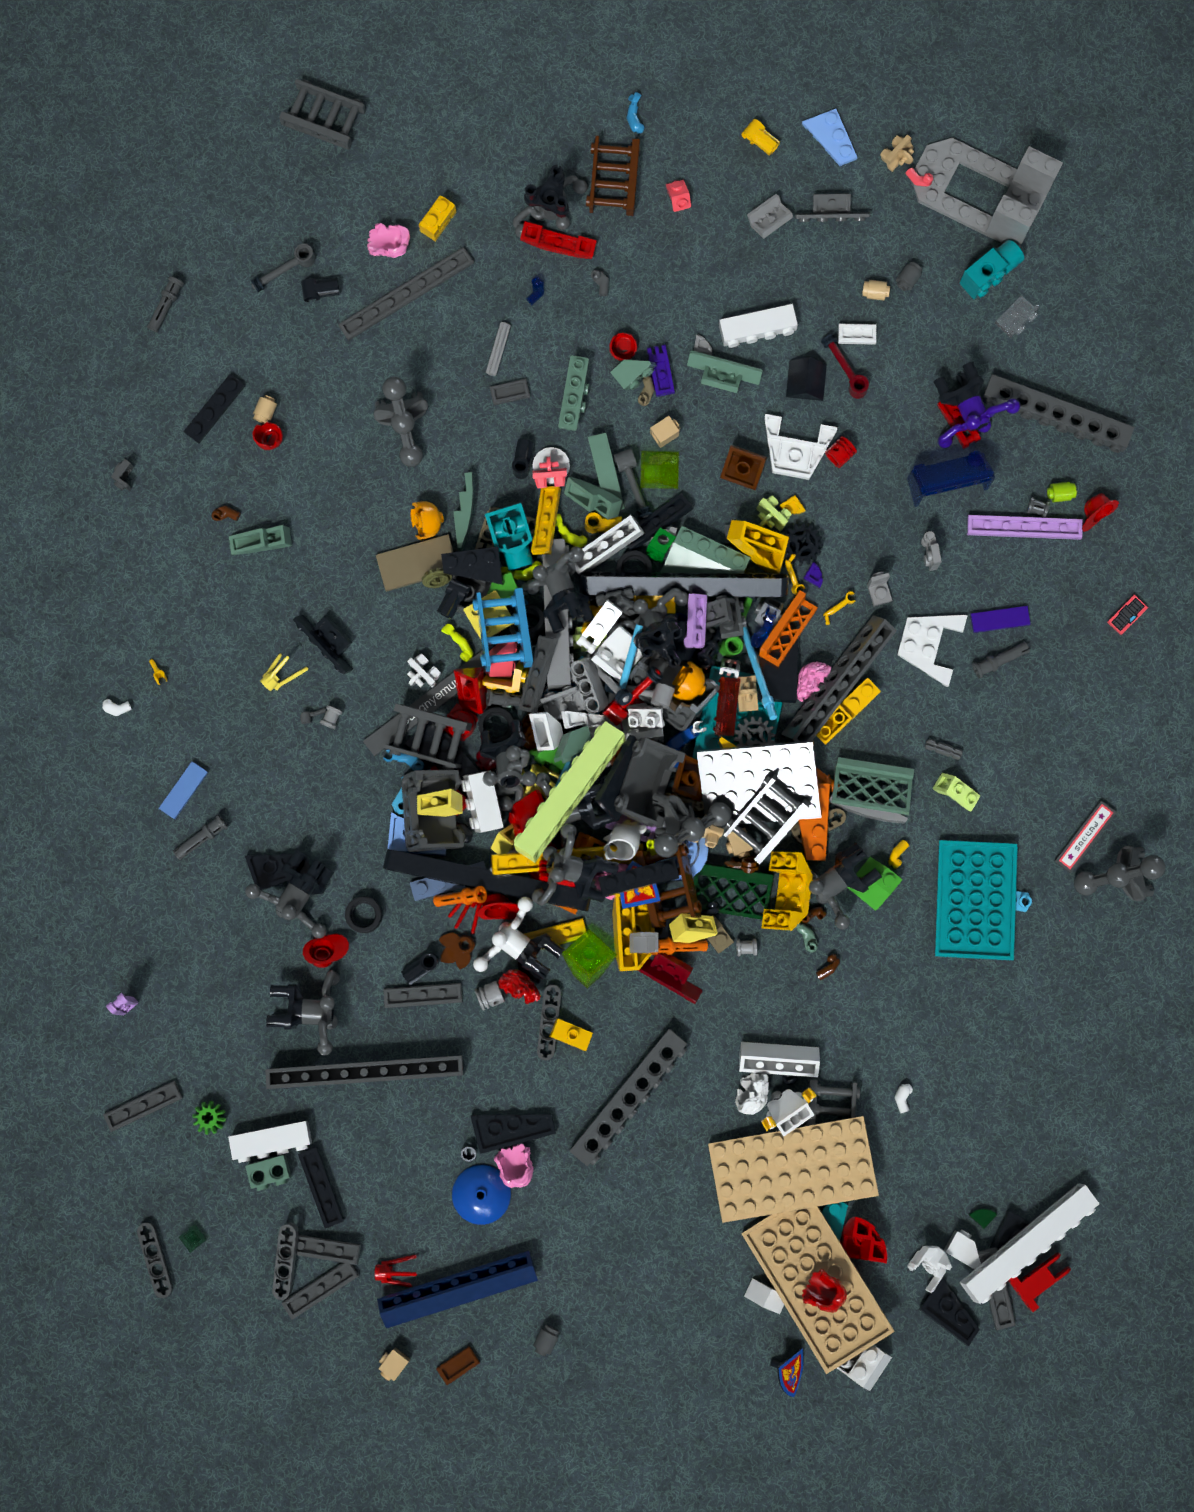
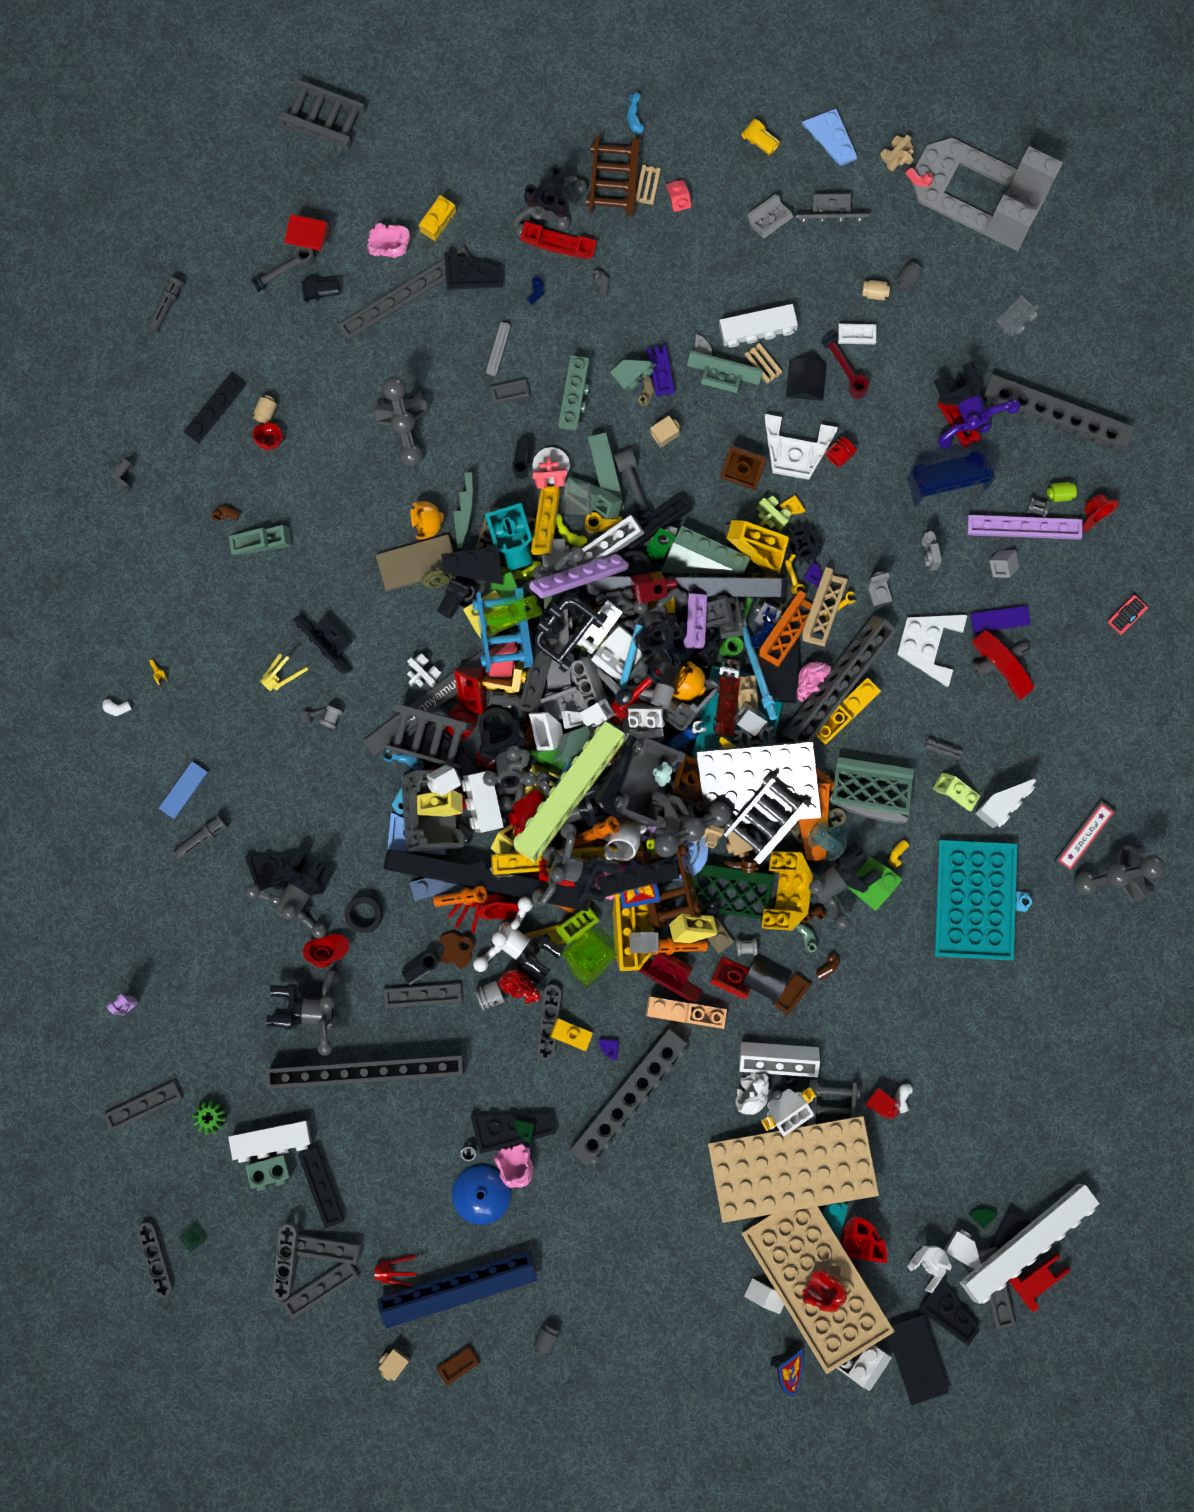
neon yellow arm [441,624,474,662] -> none
red hair [609,332,637,361] -> none
clear neon green slope [640,451,679,489] -> none
teal brick [959,240,1025,300] -> none
none -> red slope [284,214,331,251]
none -> white brick [426,765,461,796]
none -> black wing [444,251,503,290]
none -> clear neon green plate [485,595,542,634]
none -> dark green tile [515,1119,535,1143]
none -> lavender plate [529,554,629,598]
none -> black bar [535,597,608,673]
none -> lime slope [556,907,600,945]
none -> clear piece [564,483,592,515]
none -> orange pin [573,816,620,848]
none -> white brick [580,698,615,726]
none -> dark purple tile [599,1039,619,1060]
none -> dark red torso [630,572,677,604]
none -> tan tile [635,165,661,205]
none -> light nougat slope [645,997,727,1029]
none -> light aqua plant [653,762,672,786]
none -> red slope [710,956,751,1000]
none -> light grey panel [734,702,767,736]
none -> black slope [743,954,792,1002]
none -> tan tile [744,343,782,384]
none -> reddish brown tile [772,973,811,1016]
none -> tan fence [803,567,848,647]
none -> clear light blue hose [807,823,847,861]
none -> red window [865,1088,901,1120]
none -> black tile [888,1314,949,1405]
none -> red slope [971,630,1034,700]
none -> white slope [975,779,1036,828]
none -> light grey panel [990,550,1019,578]

